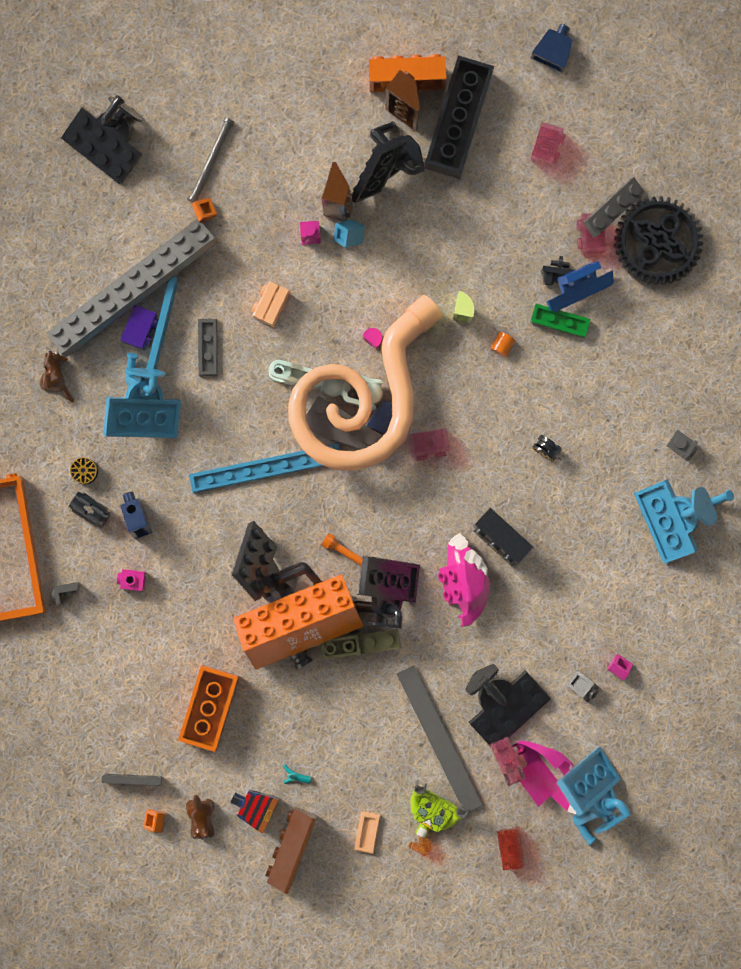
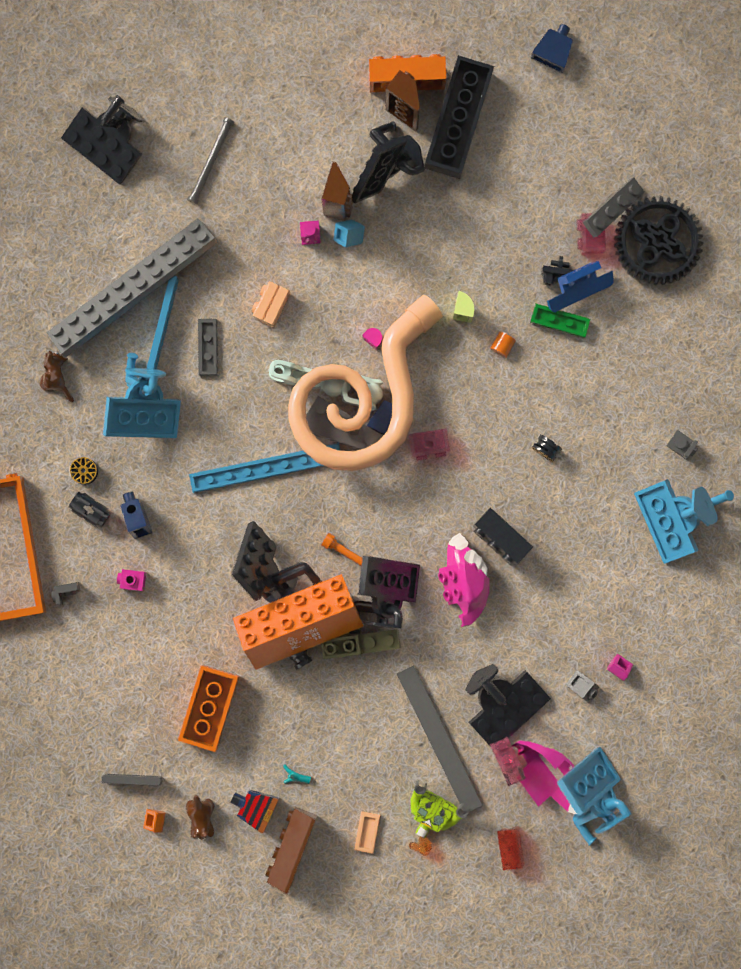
dark purple brick [121,305,159,351] -> none
orange brick [192,198,218,223] -> none
clear pink brick [530,122,566,167] -> none

